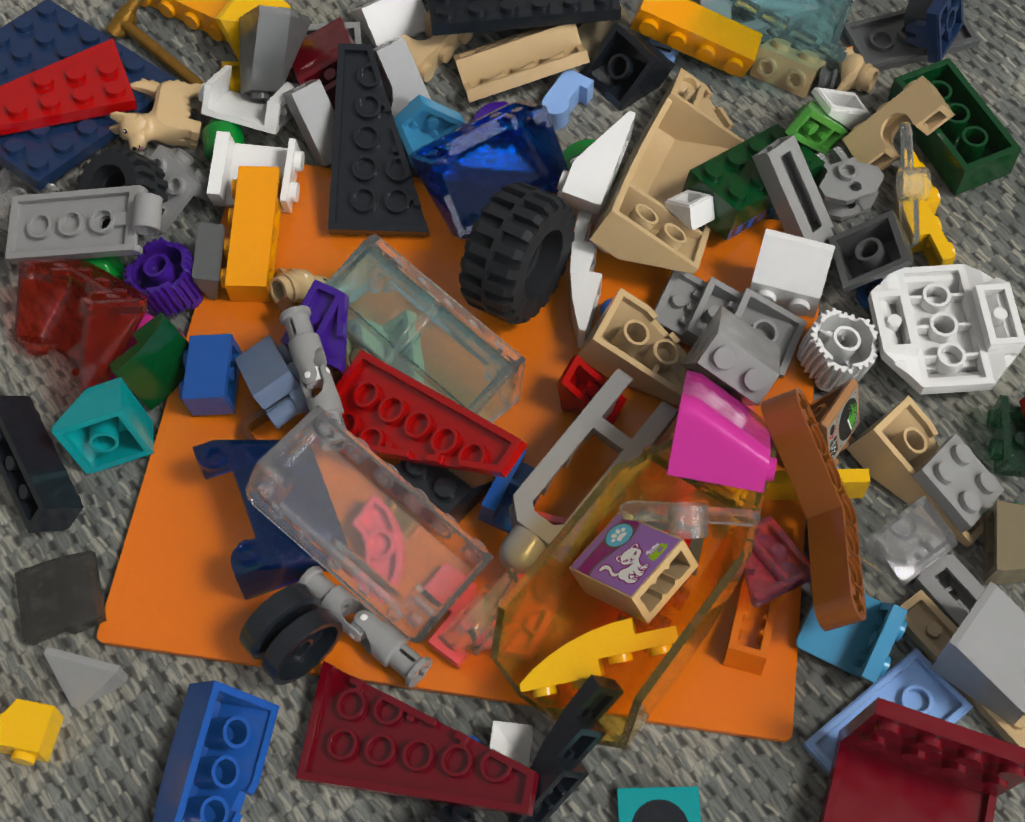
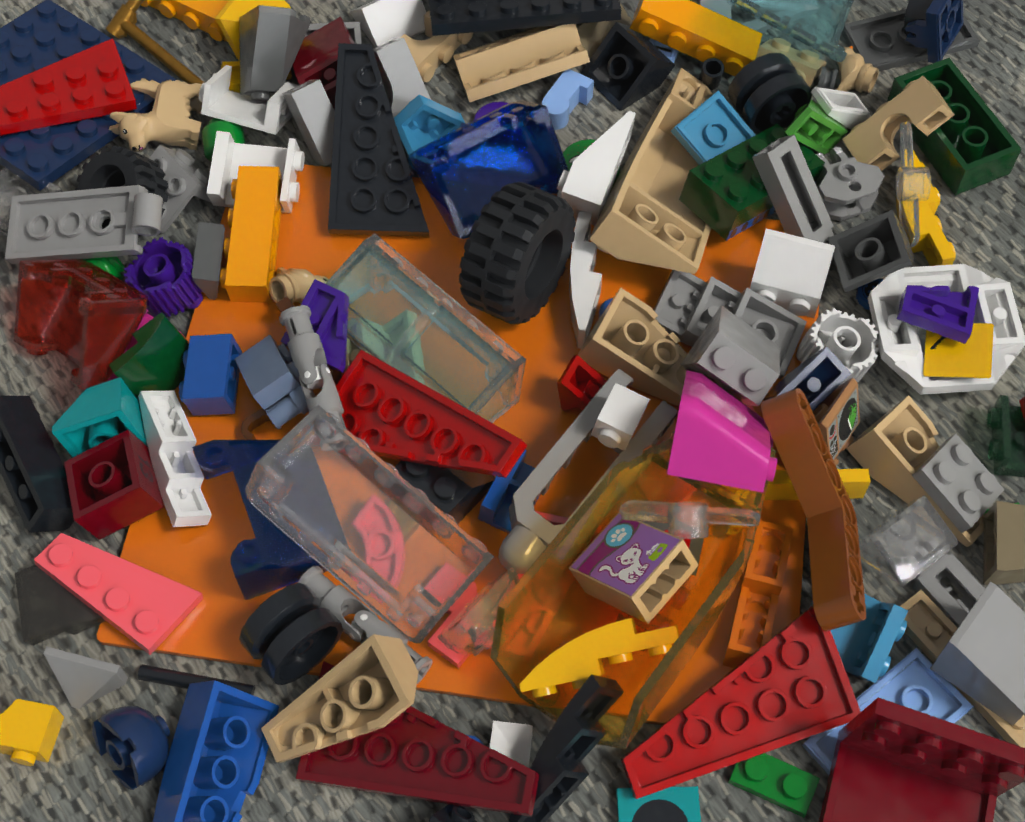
white slope [665,190,715,230] -> none
clear pink wing [737,516,811,608] -> none
none -> coral wing [34,533,203,655]
none -> dark red brick [64,429,164,540]
none -> dark blue cylinder [92,706,170,790]
none -> white slope [138,390,212,527]
none -> black bar [138,664,255,695]
none -> tan wedge [261,634,419,763]
none -> white brick [591,383,650,451]
none -> red wing [621,606,861,799]
none -> dark azure tile [671,90,756,165]
none -> black hinge [698,58,724,90]
none -> black wheel [728,53,812,135]
none -> green plate [728,753,820,818]
none -> dark blue slope [763,347,851,412]
none -> dark purple wing [897,285,979,344]
none -> yellow sticker [923,323,994,378]

